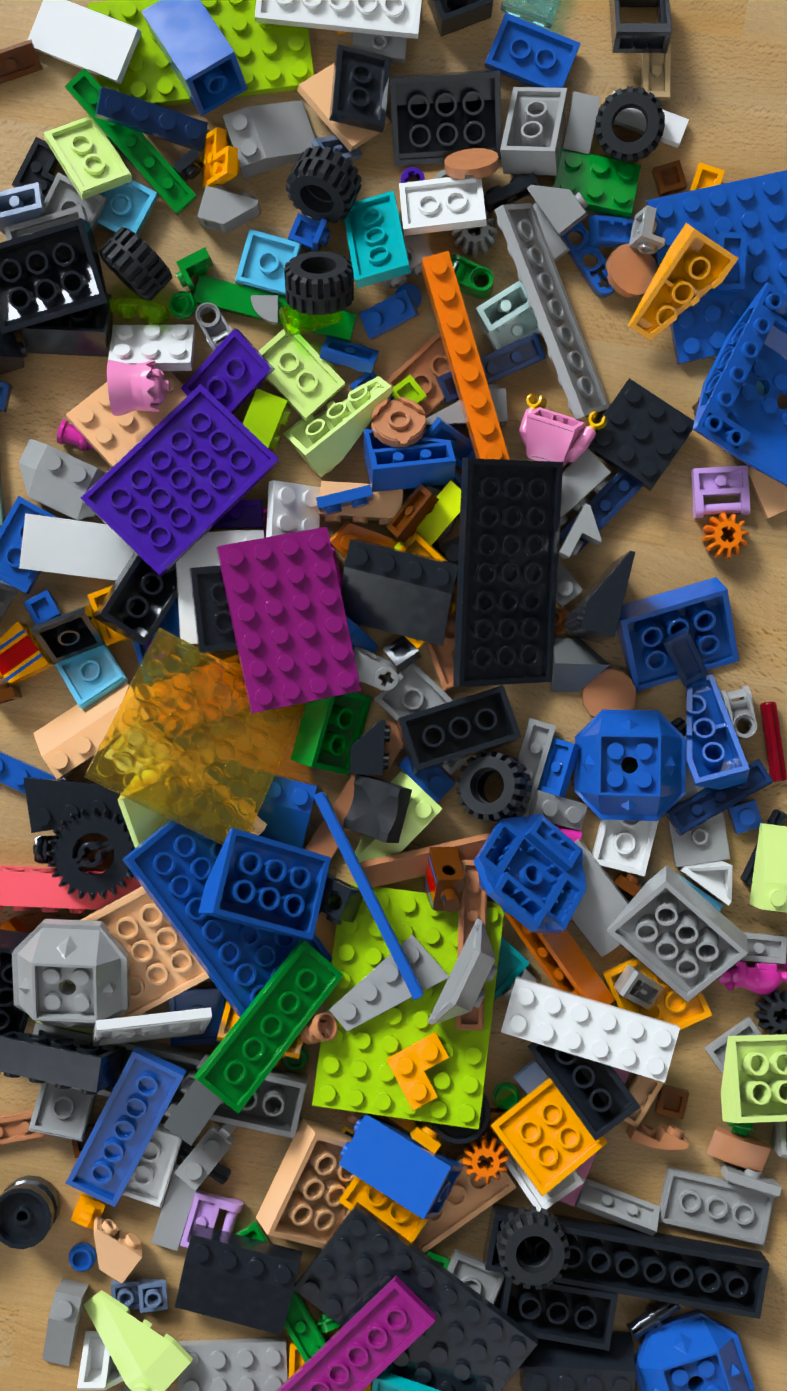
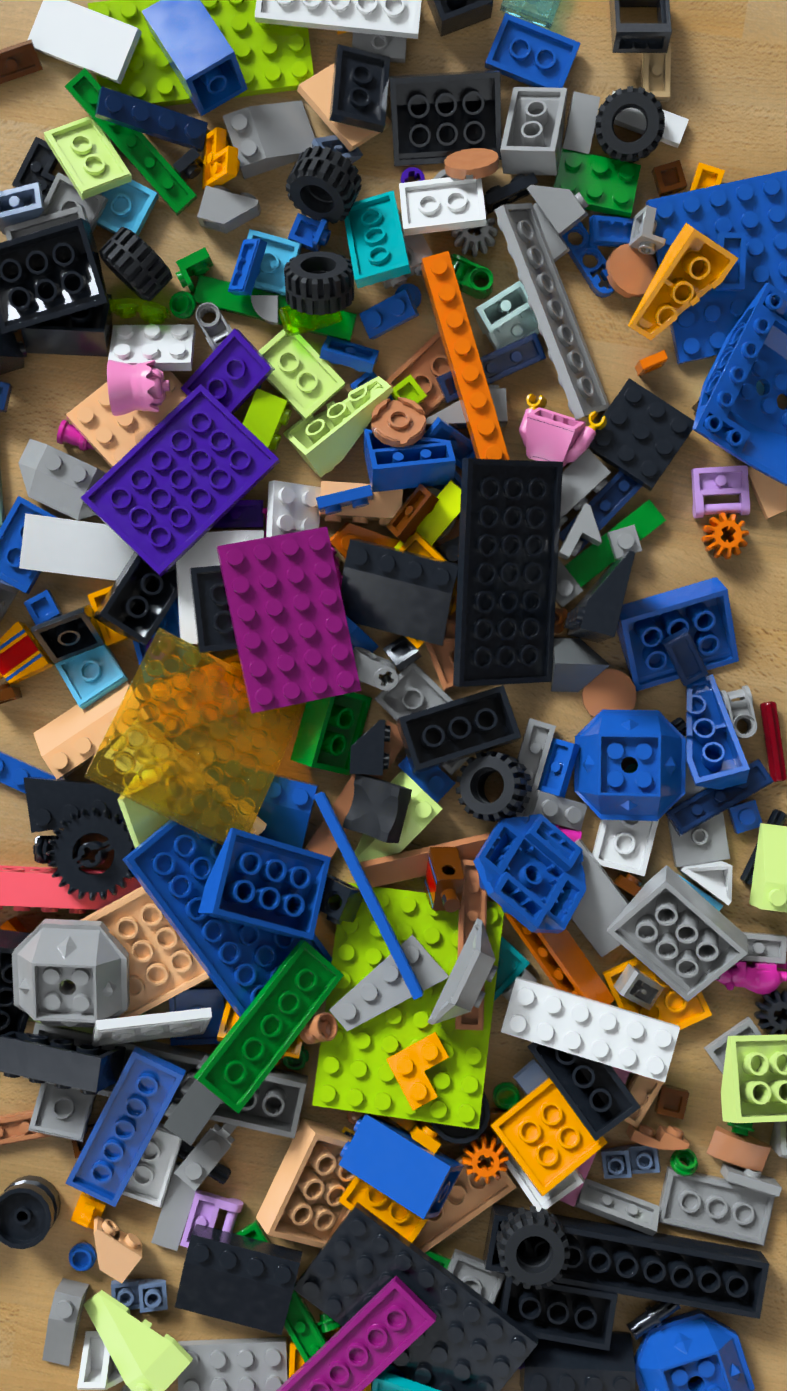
none -> blue plate [228,239,267,295]
none -> green tile [565,499,666,587]
none -> sand blue slope [601,1144,661,1179]
none -> light grey plate [607,524,642,559]
none -> orange tile [635,350,668,376]
none -> green plate [670,1149,698,1176]

